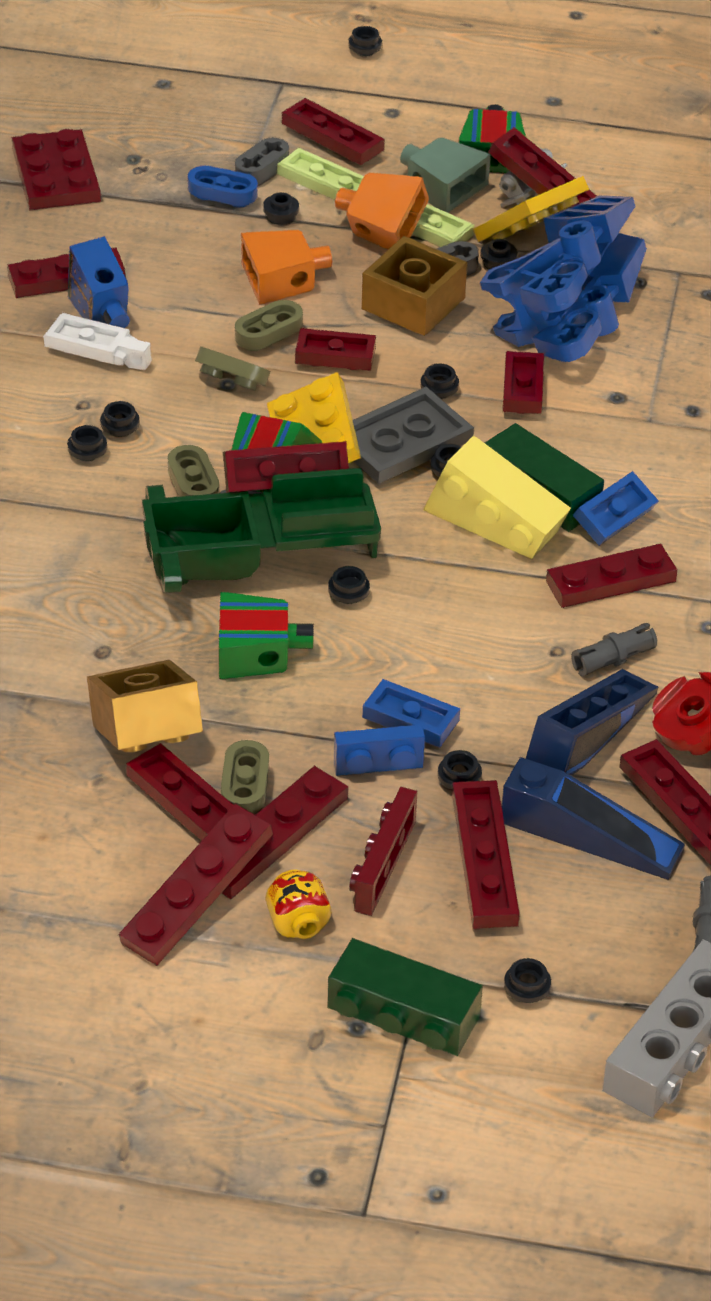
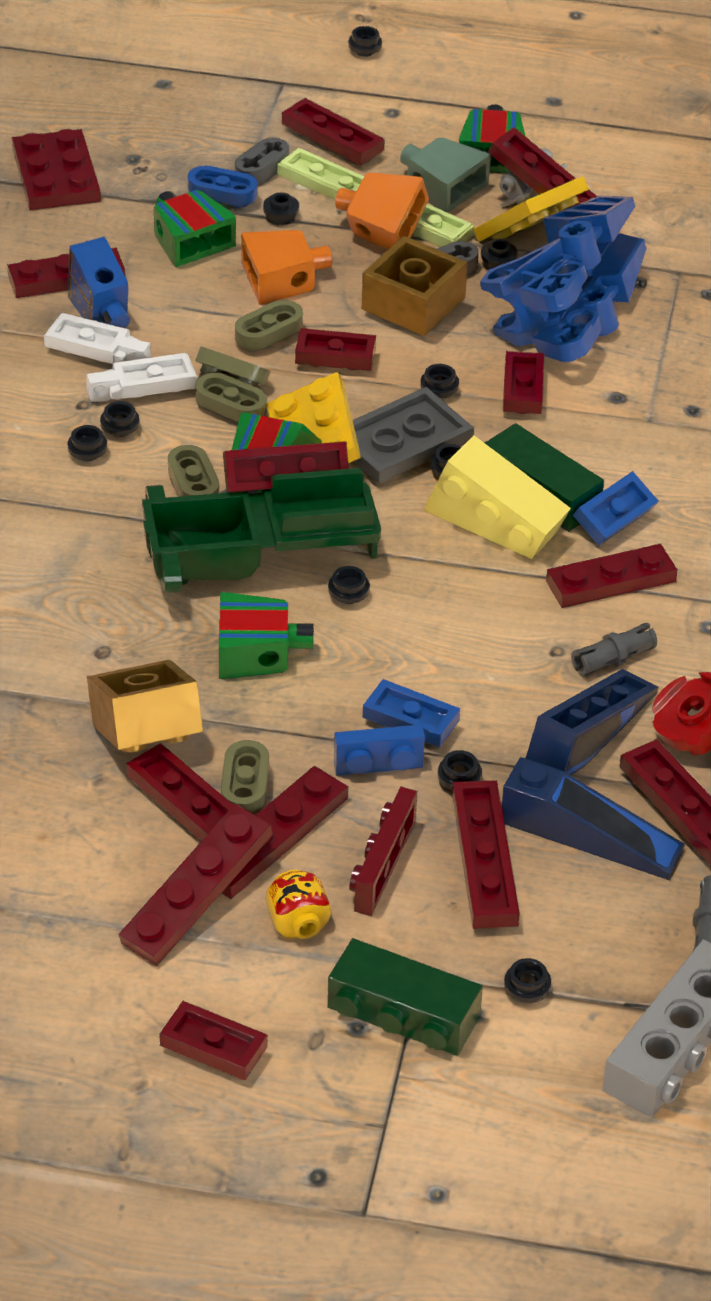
none -> white hinge [86,353,198,402]
none -> green torso [154,190,236,268]
none -> dark red plate [159,1001,268,1080]
none -> olive plate [195,373,267,422]

